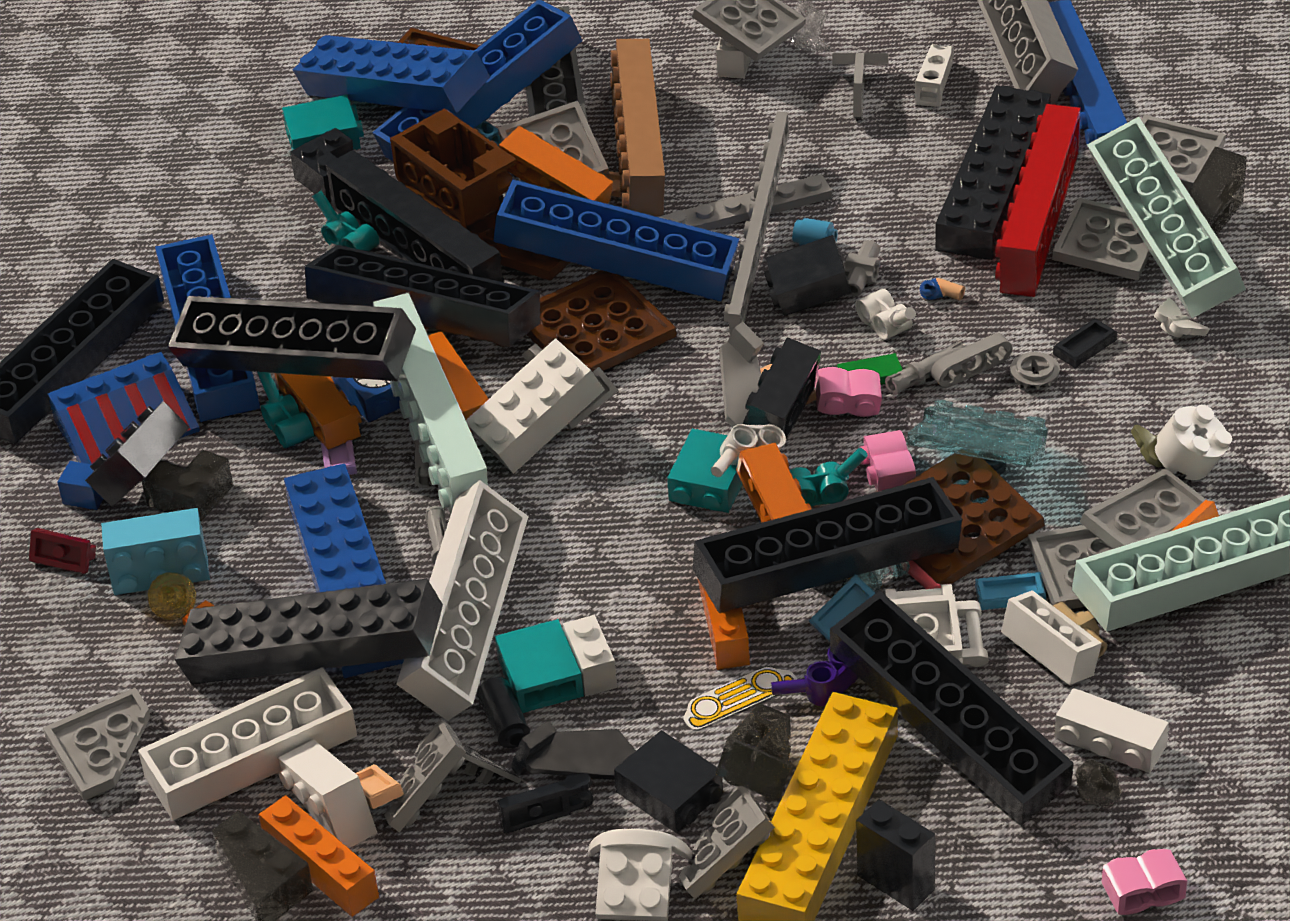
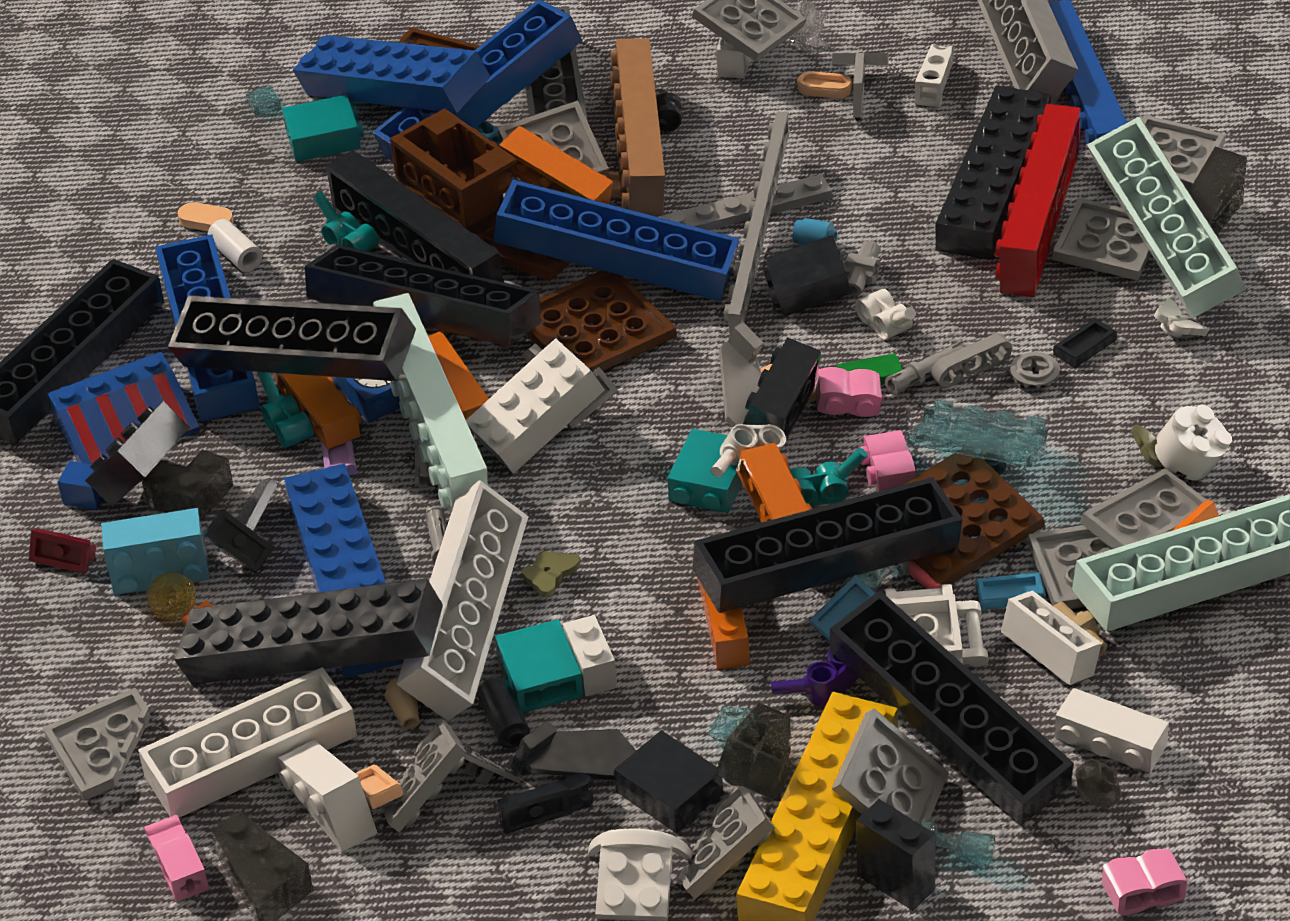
orange brick [258,795,379,917] -> none
black brick [290,128,354,202] -> none
sticker [683,667,797,729] -> none
arm [920,278,965,300] -> none
none -> bright pink piece [144,815,209,902]
none -> light nougat tile [178,202,233,232]
none -> black piece [203,478,278,573]
none -> white brick [207,219,262,272]
none -> clear light blue plate [245,85,281,116]
none -> tan cone [384,678,420,729]
none -> olive animal [522,551,580,598]
none -> black wheel [656,92,682,131]
none -> clear light blue plate [708,706,756,744]
none -> light nougat tile [797,71,852,98]
none -> light grey plate [832,708,949,828]
none -> clear light blue piece [922,820,995,869]

